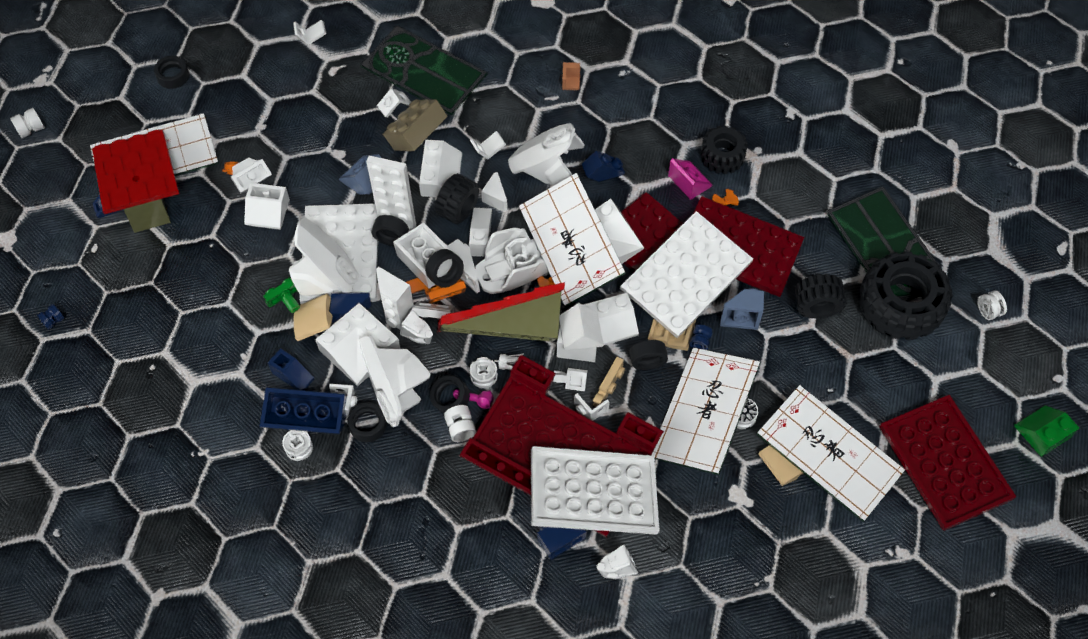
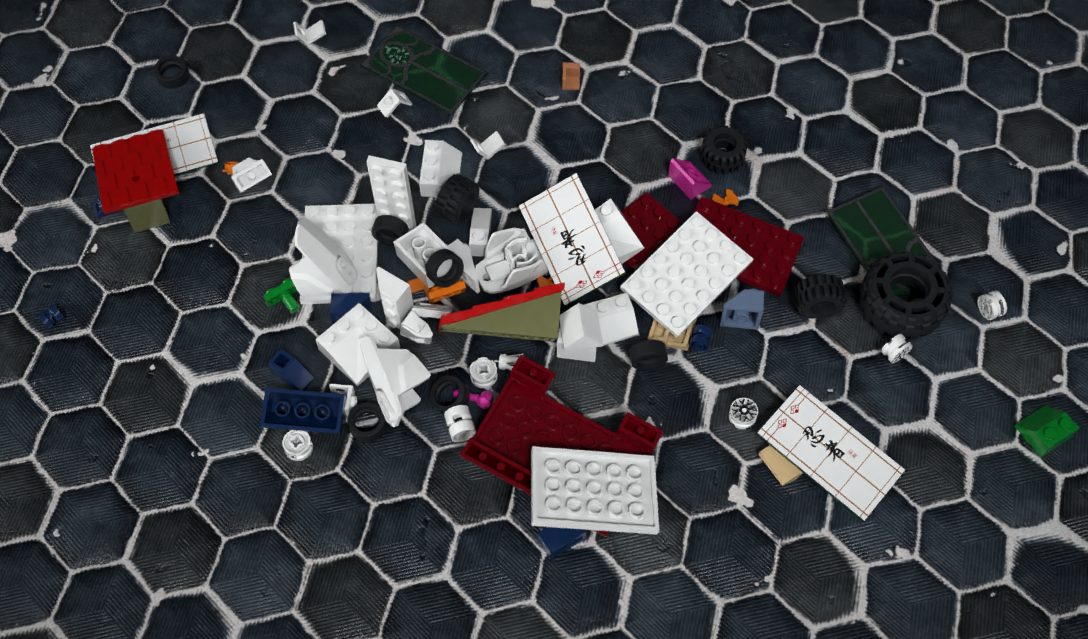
white wheel [10,108,45,139] -> none
white slope [244,183,290,230] -> none
tan slope [294,294,333,341] -> none
sand blue slope [339,154,381,195] -> none
dark tan brick [383,99,447,151] -> none
white slope [481,172,508,212] -> none
white piece [508,123,584,185] -> none
white plate [553,368,588,391] -> none
white bracket [574,393,610,421] -> none
dark blue slope [582,151,625,182] -> none
tan plate [593,357,625,407] -> none
white piece [597,545,638,579] -> none
white piece [651,348,761,475] -> none
dark red plate [879,394,1016,531] -> none
none -> white wheel [881,334,913,363]

